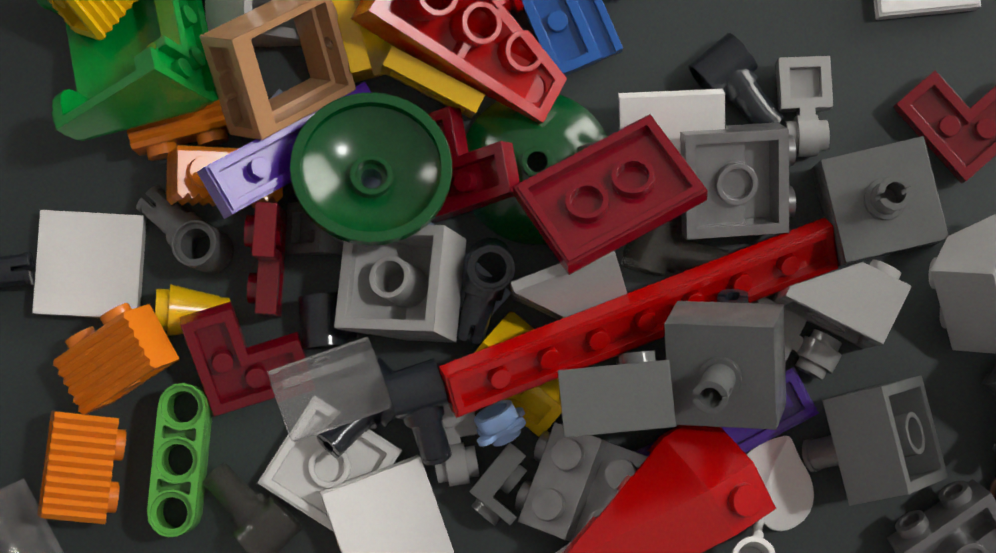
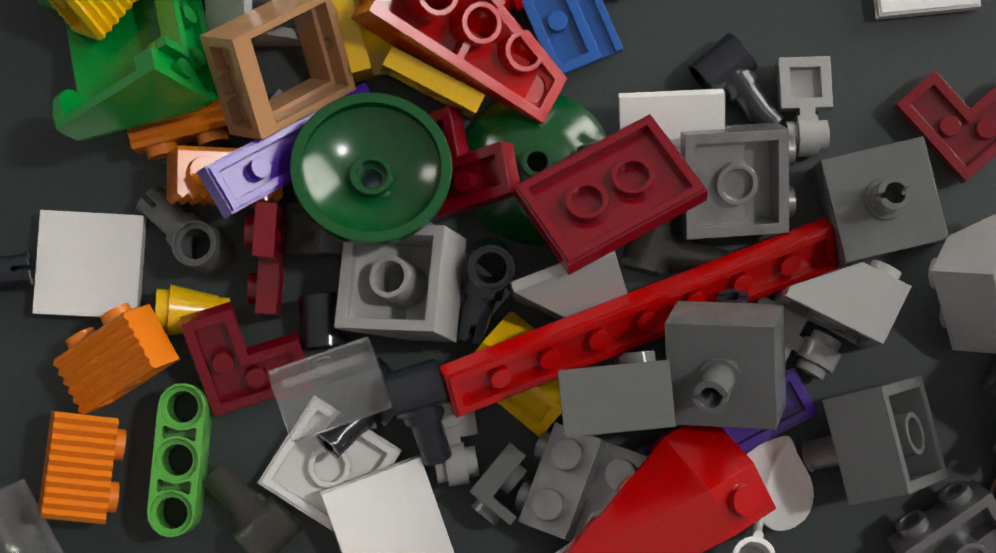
light blue plate [474,400,526,447] -> none

